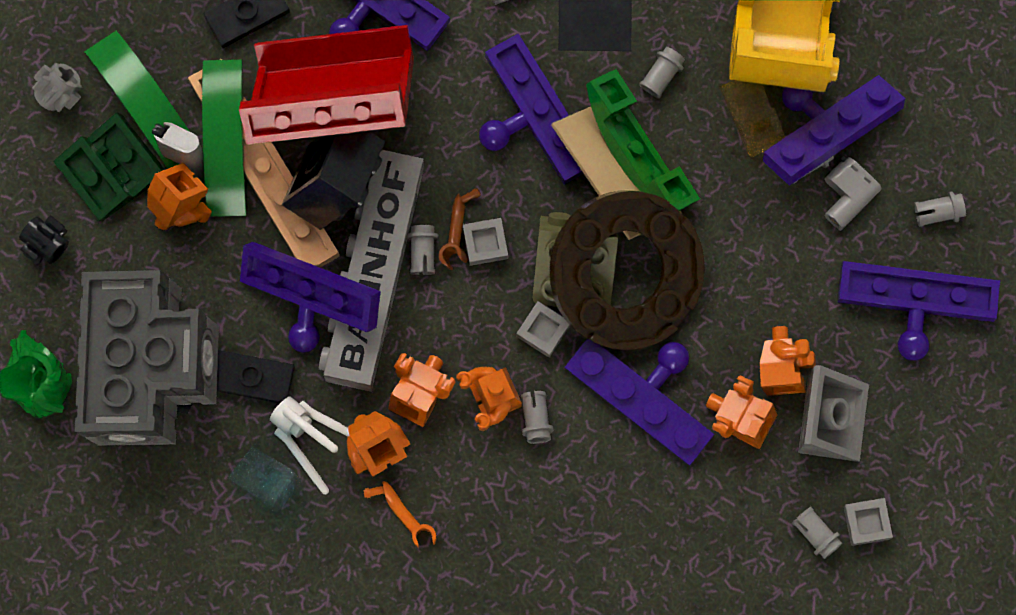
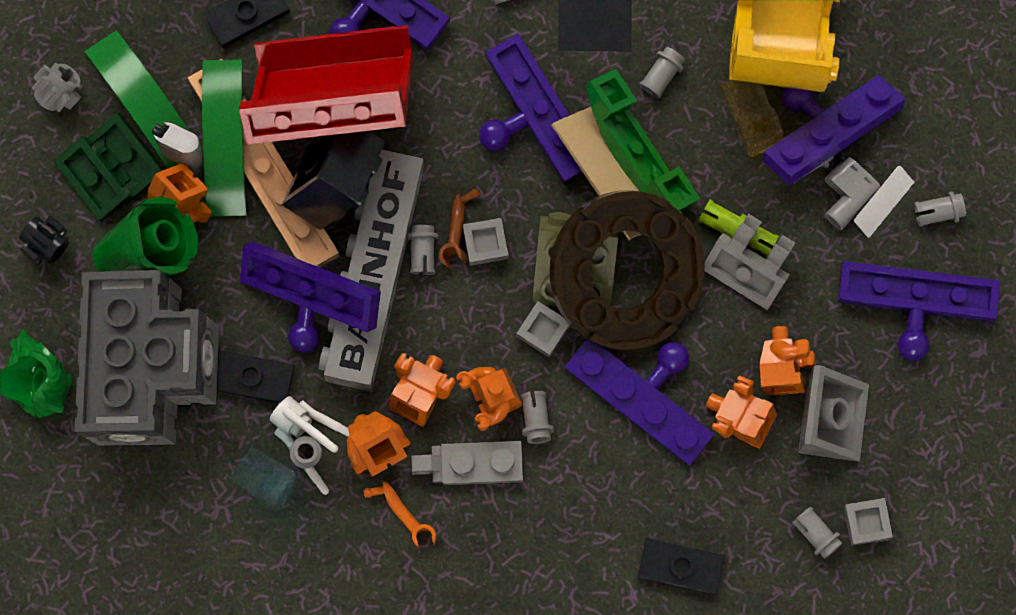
none -> green cone [92,196,198,276]
none -> light grey pin [289,436,321,469]
none -> light grey hinge [411,441,523,485]
none -> black plate [637,538,725,596]
none -> lime pin [698,200,779,258]
none -> light grey plate [705,214,795,310]
none -> white sticker [854,166,914,238]

